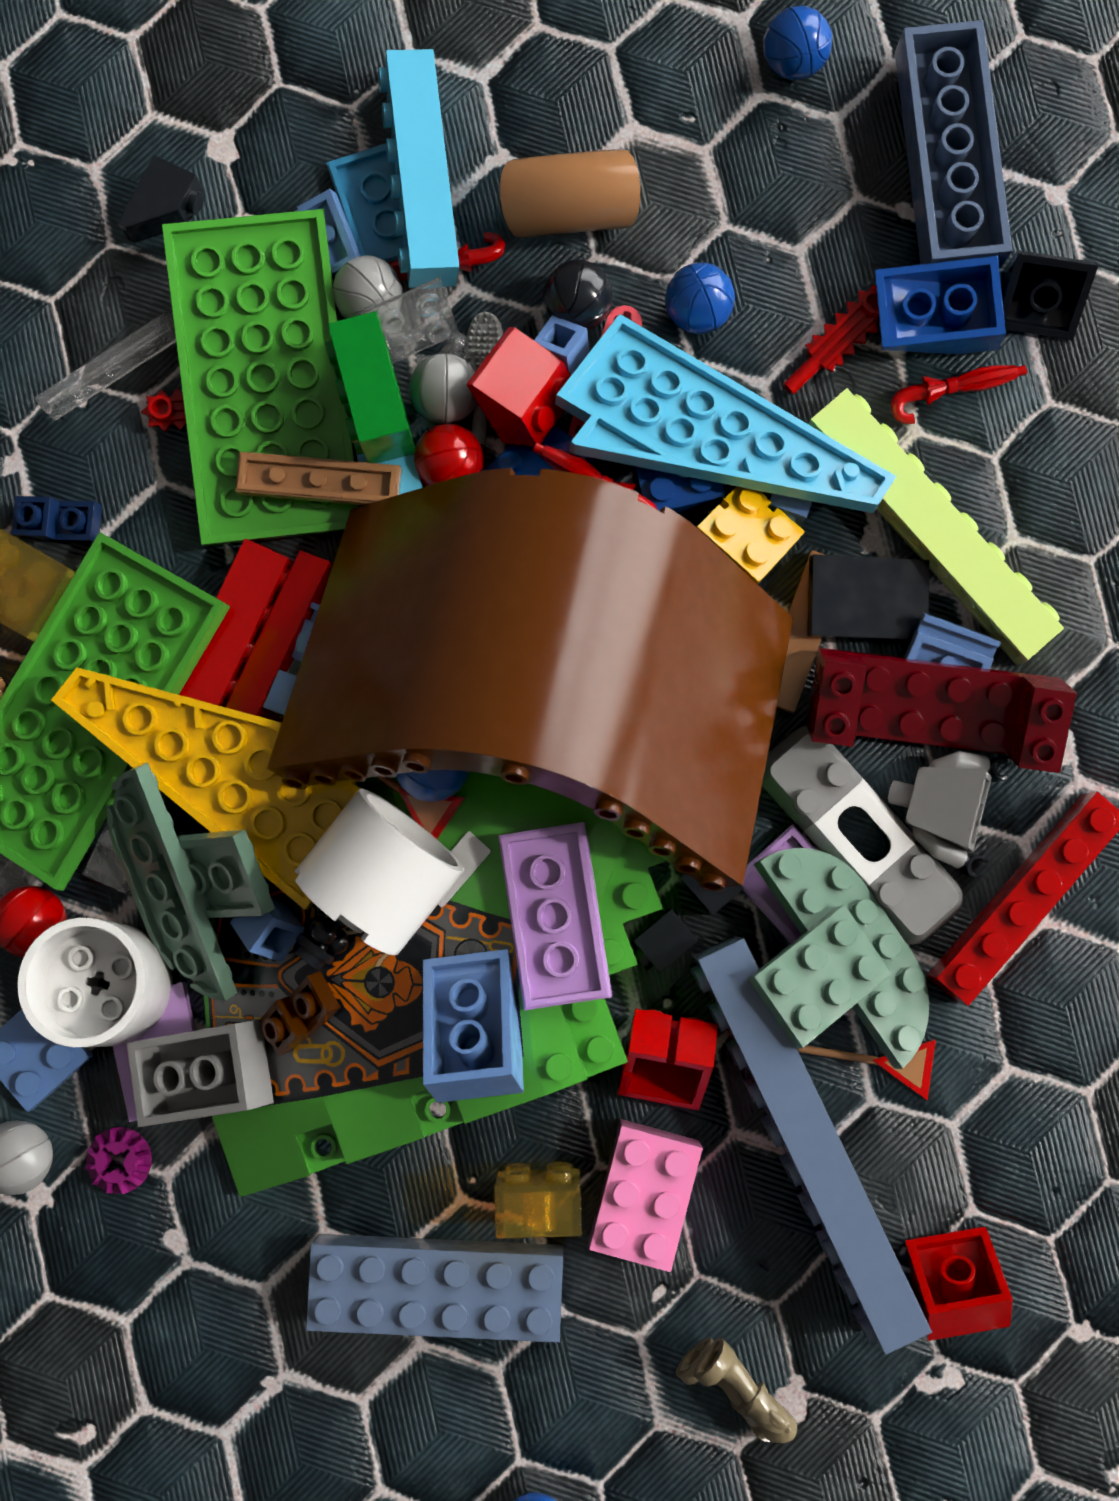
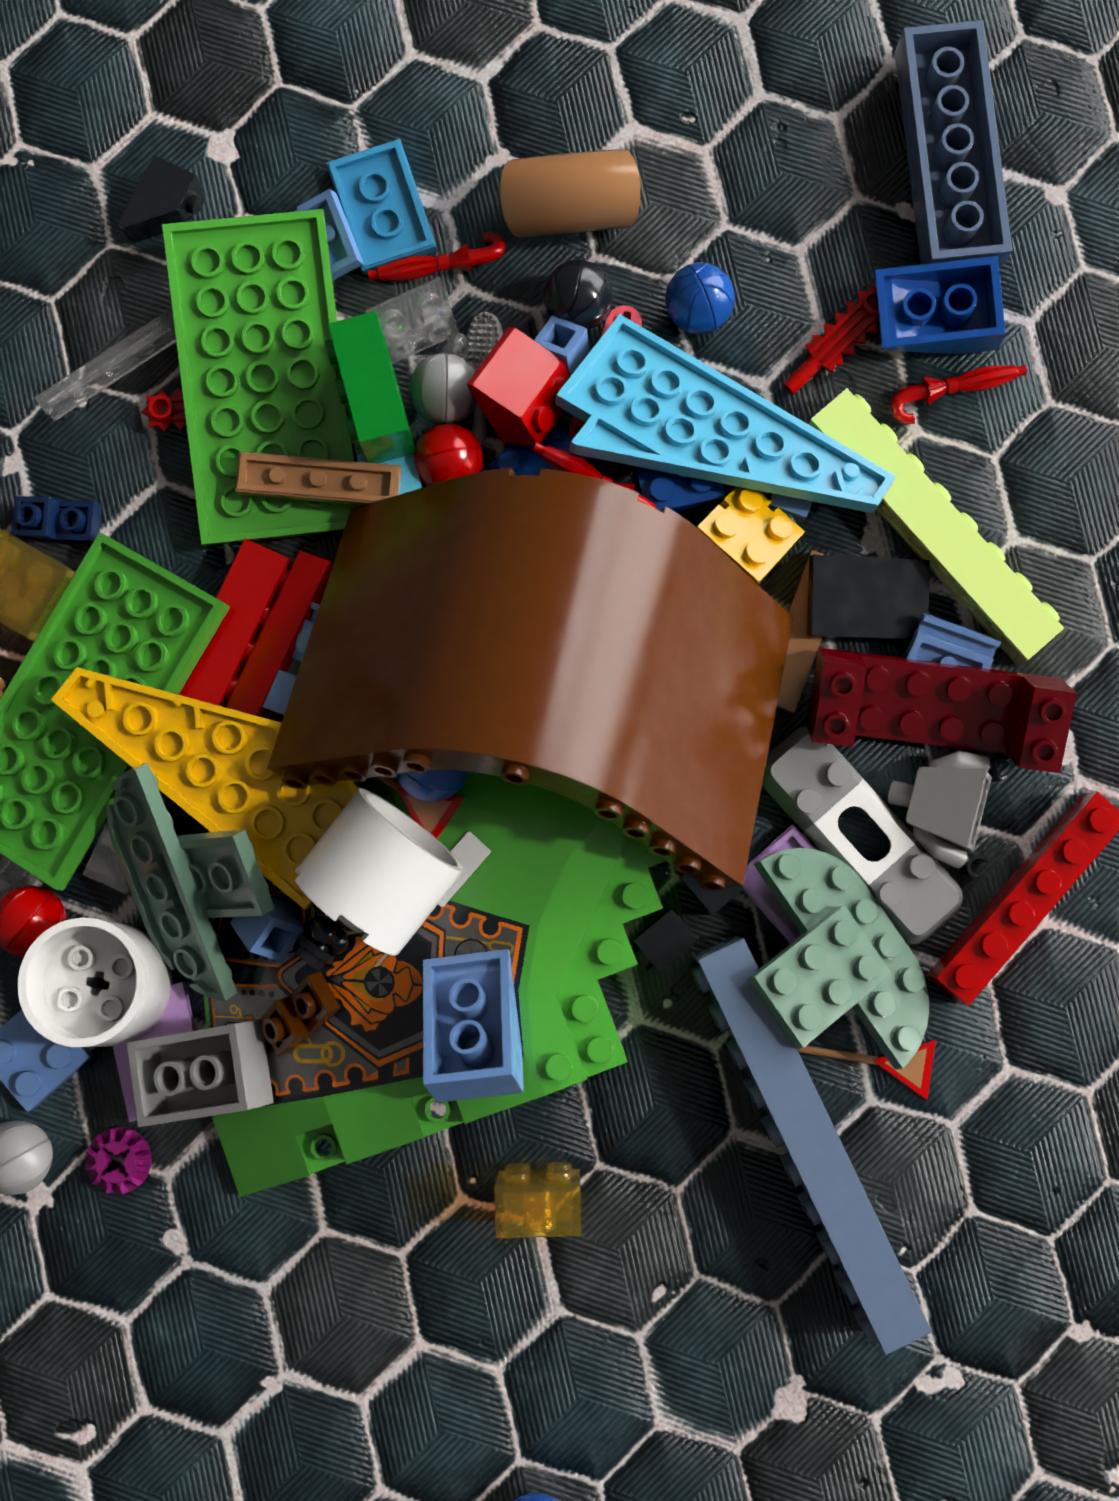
sand blue brick [306,1234,564,1343] -> none
light grey piece [332,255,402,325] -> none
medium azure brick [378,49,459,288] -> none
lavender tile [498,822,612,1010] -> none
bright pink brick [589,1119,703,1272] -> none
red piece [617,1008,718,1110] -> none
dark tan piece [676,1337,797,1443] -> none
blue piece [763,5,832,81] -> none
red slope [905,1226,1013,1341] -> none
black slope [1001,250,1098,340] -> none

